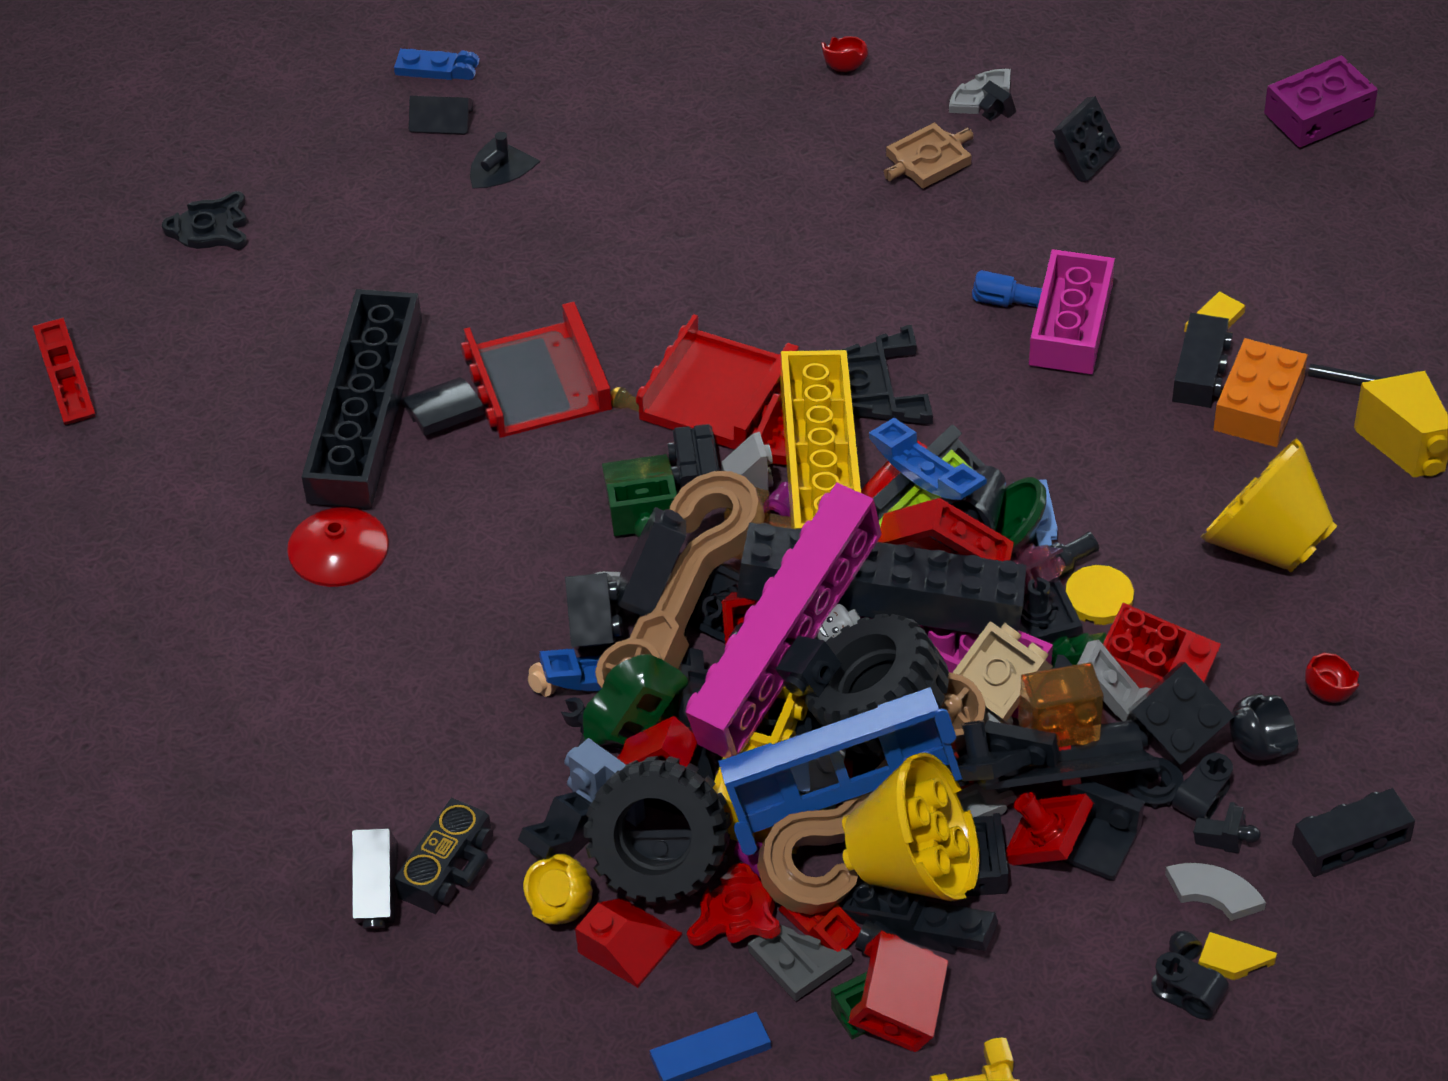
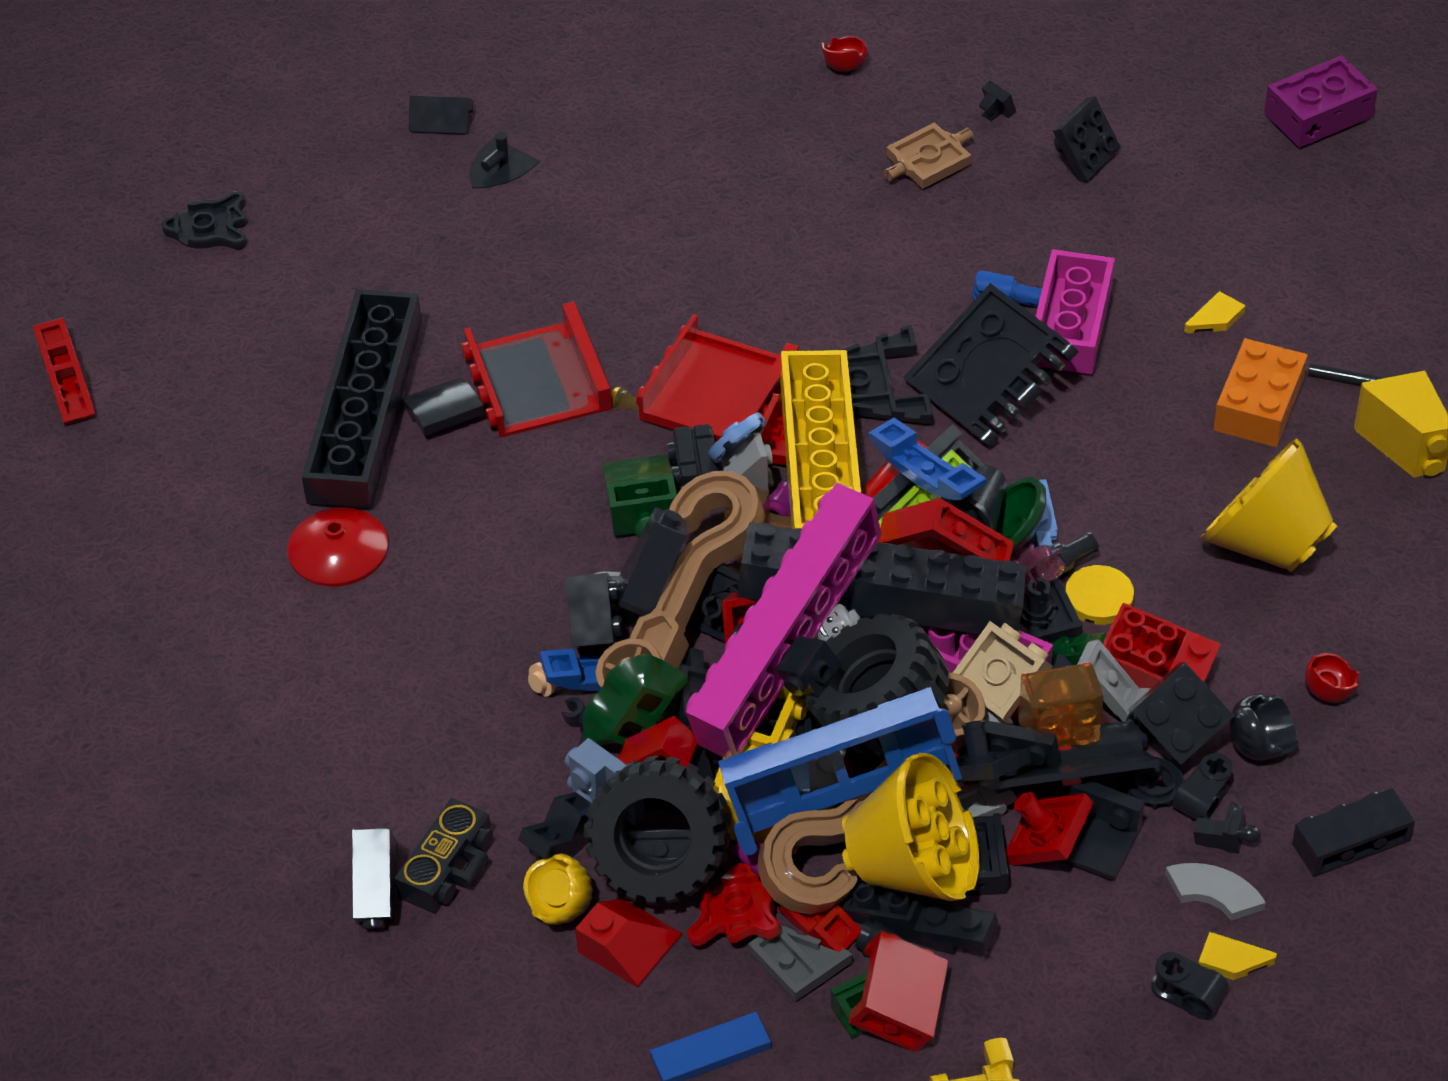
blue hinge [394,48,480,80] -> none
light grey tile [949,69,1011,114] -> none
black hinge [1169,930,1202,961] -> none
black brick [1172,312,1233,408] -> none
none -> medium blue plate [707,412,767,463]
none -> black hinge [903,283,1079,448]

